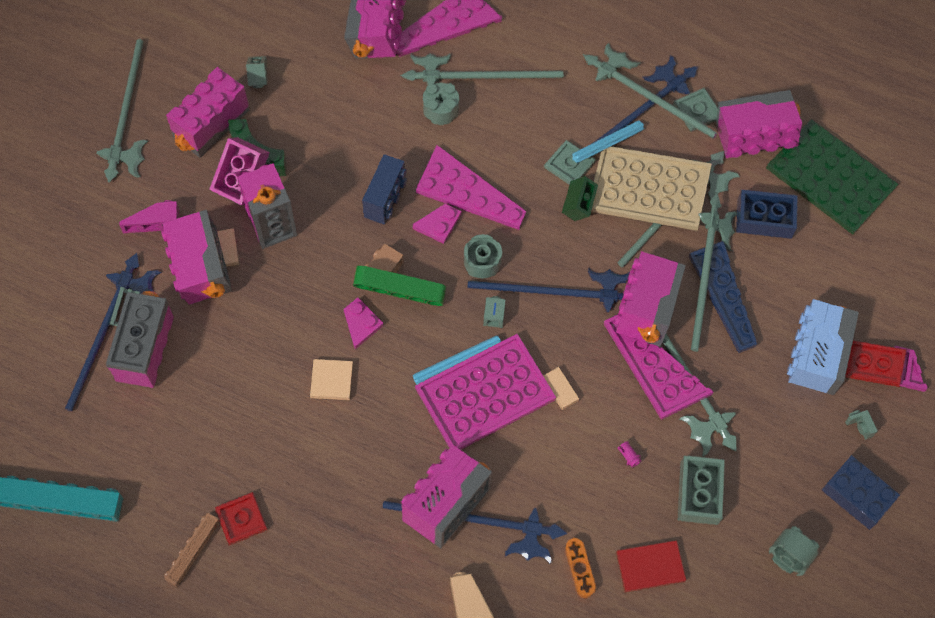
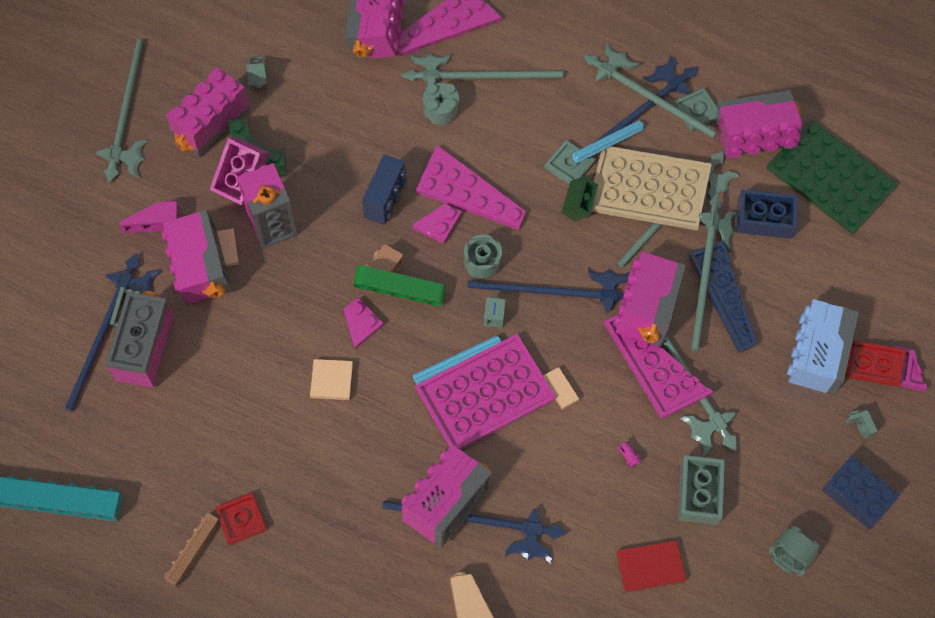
orange beam [565,538,596,598] -> none

